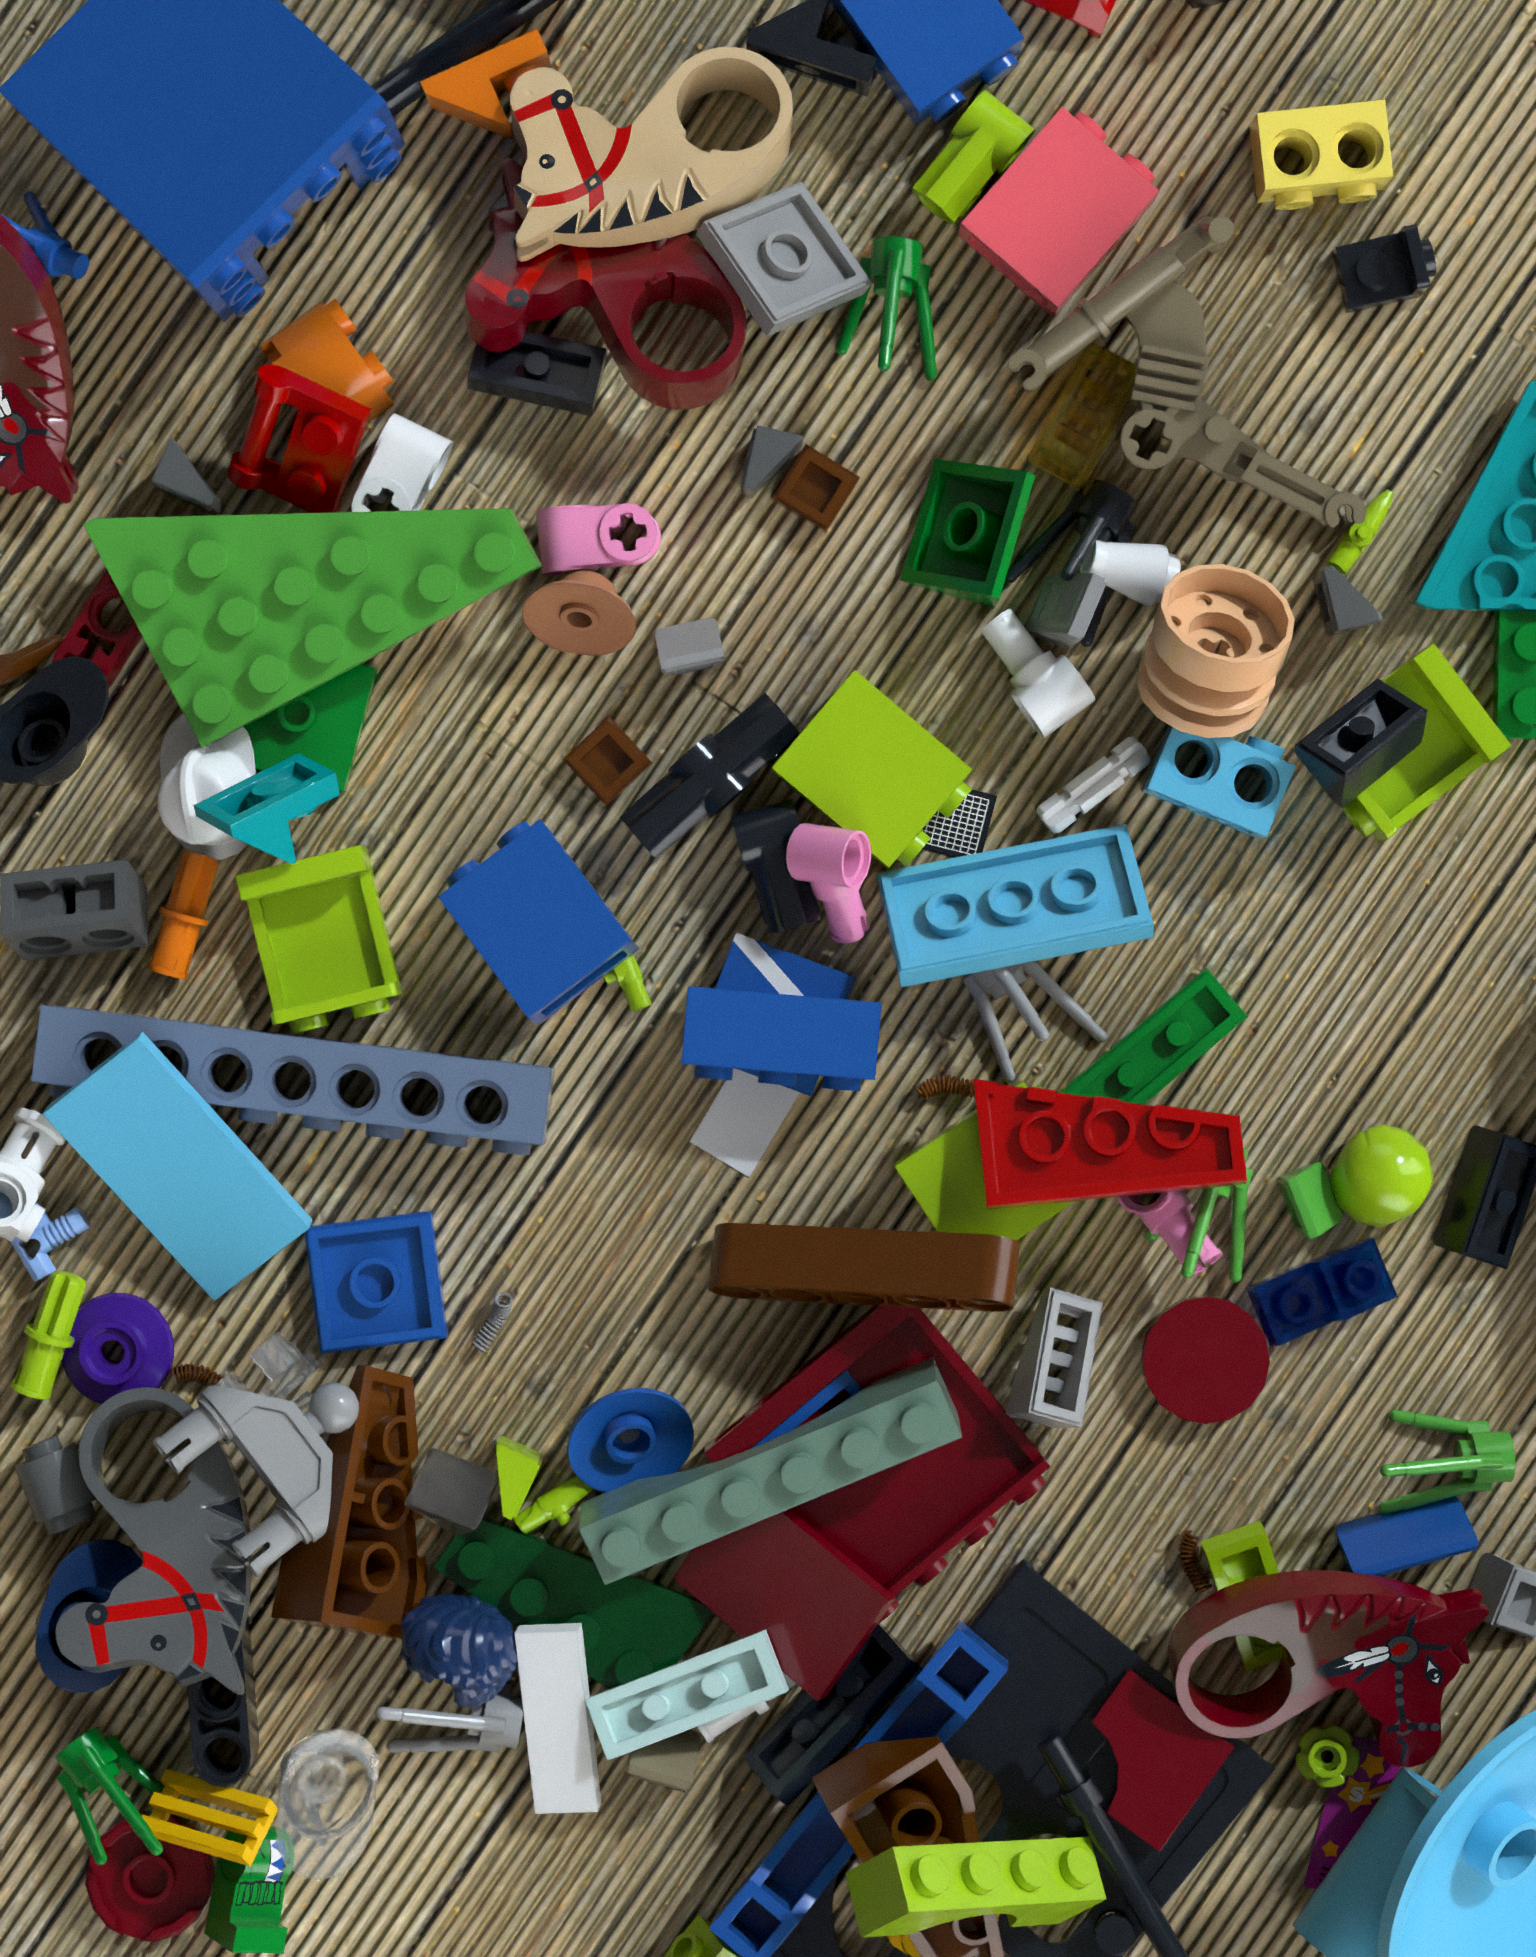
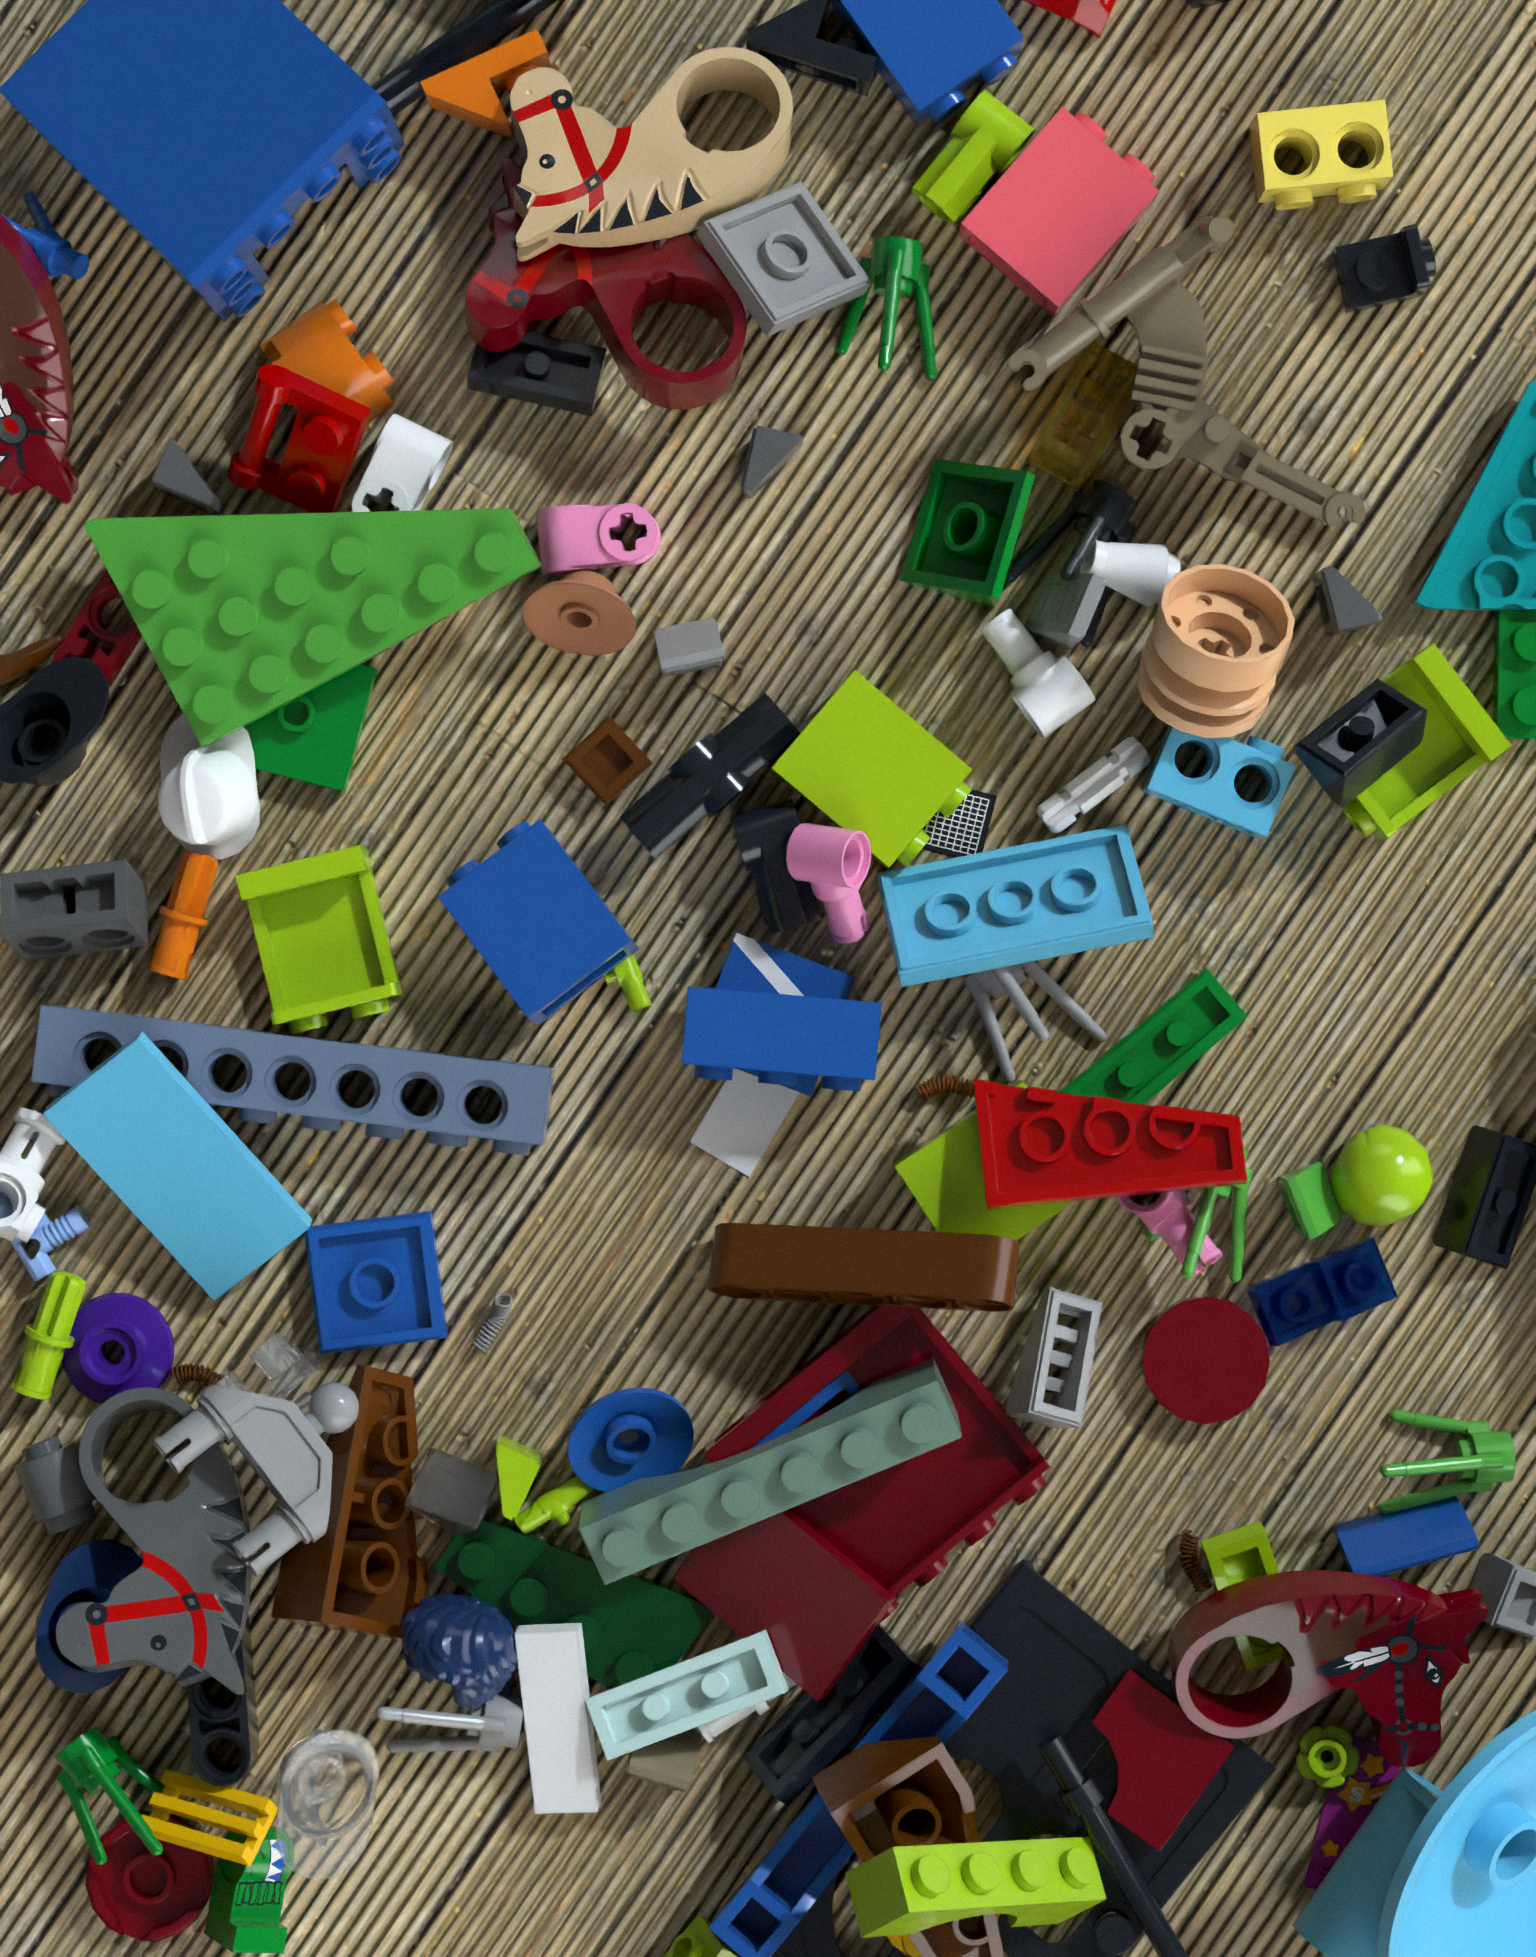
teal slope [193,753,340,864] -> none
reddish brown tile [772,444,860,533] -> none
lime helmet [1326,489,1394,576] -> none

